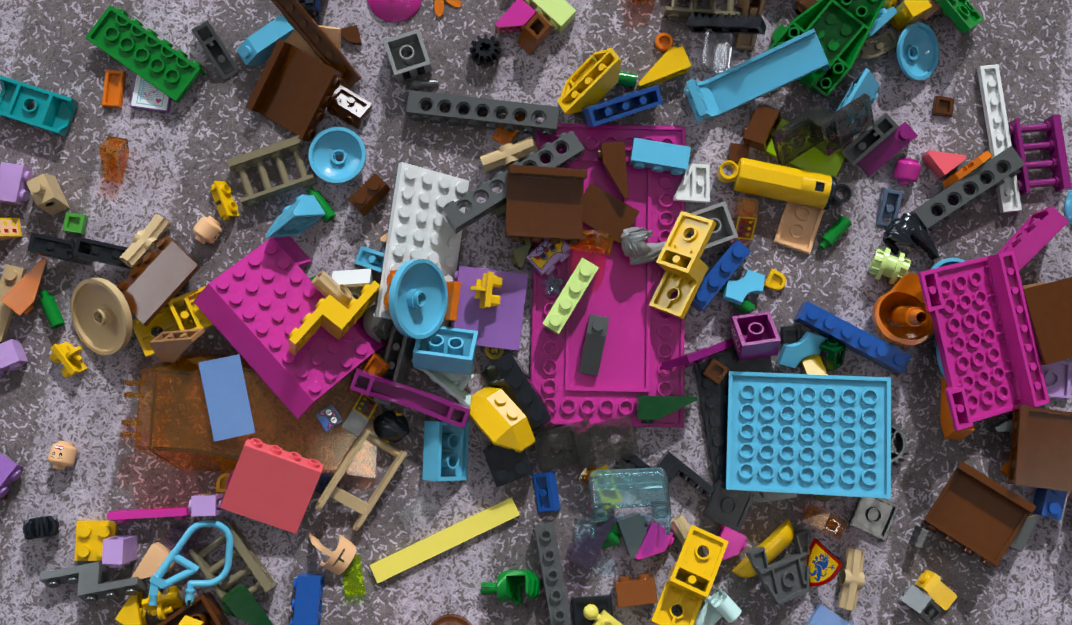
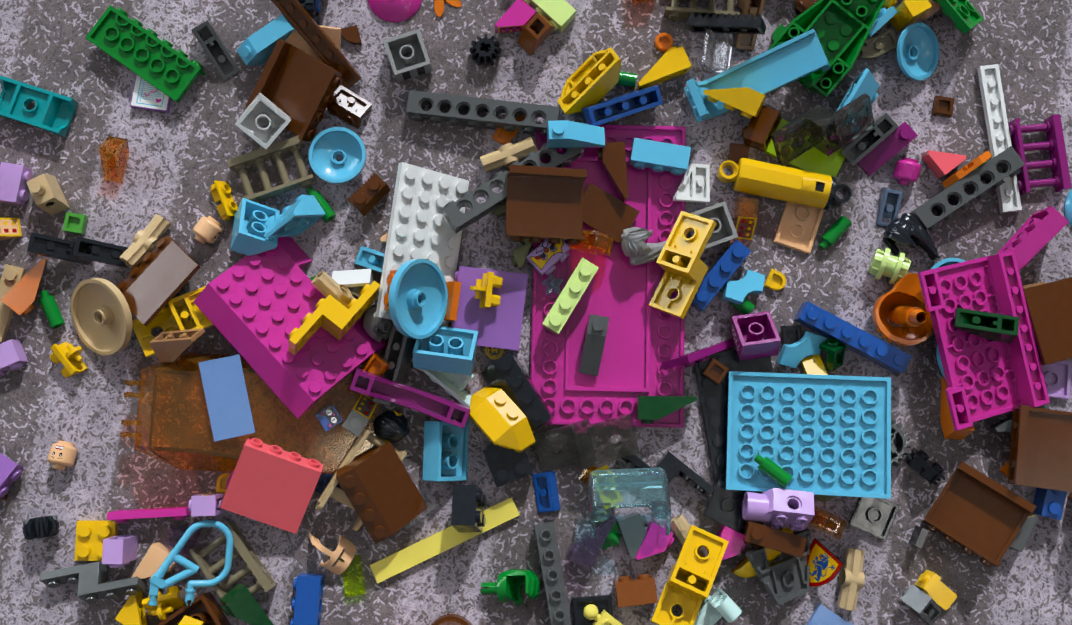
orange tile [101,70,126,109] -> none
flat silver piece [409,77,439,91] -> none
none -> medium azure slope [230,198,280,256]
none -> white slope [235,93,291,149]
none -> reddish brown slope [336,441,428,544]
none -> black brick [451,485,486,532]
none -> medium azure slope [547,120,605,148]
none -> yellow slope [703,87,767,119]
none -> lavender brick [742,488,815,531]
none -> reddish brown slope [743,521,807,558]
none -> green cylinder [754,454,792,488]
none -> black hinge [905,447,946,485]
none -> dark green slope [954,308,1019,343]

